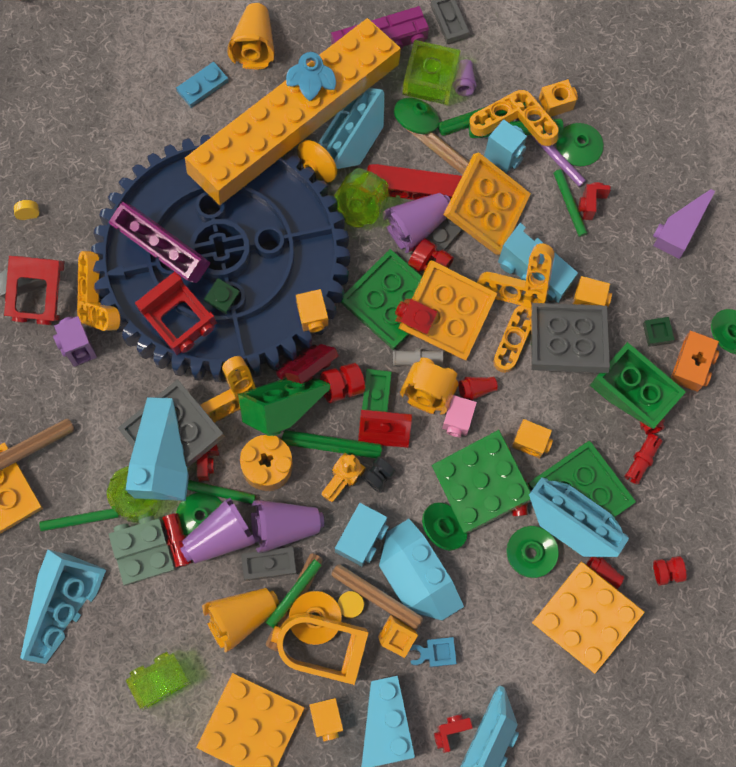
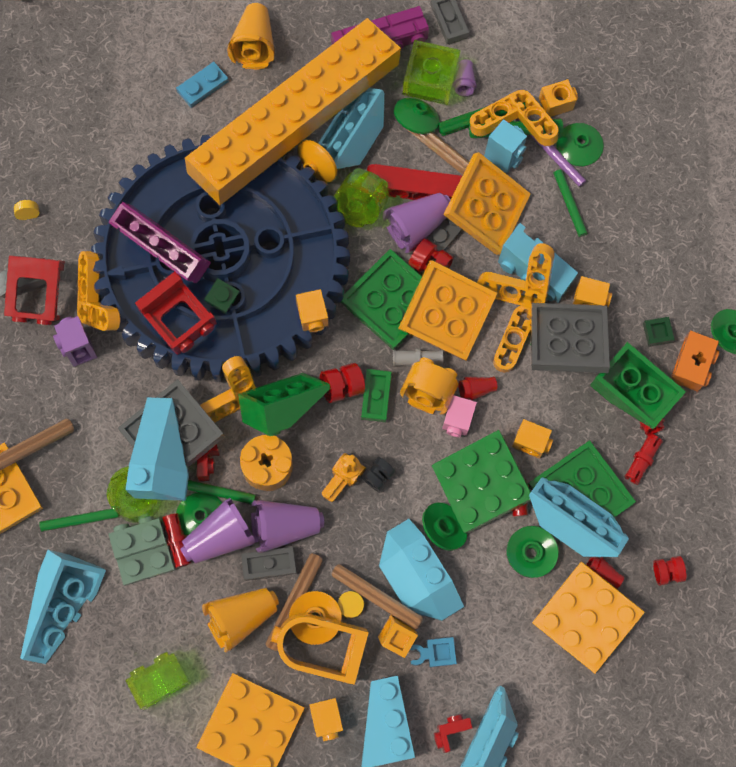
green bar [265,559,322,629] -> none
dark red plate [276,344,339,384] -> none
green axle [282,430,382,458] -> none
dark azure plate [286,52,336,101] -> none
medium azure brick [335,503,389,567] -> none
red plate [358,410,412,448] -> none
red bracket [395,299,437,335] -> none
red bracket [579,182,611,220] -> none
medium lavender slope [653,189,715,259] -> none

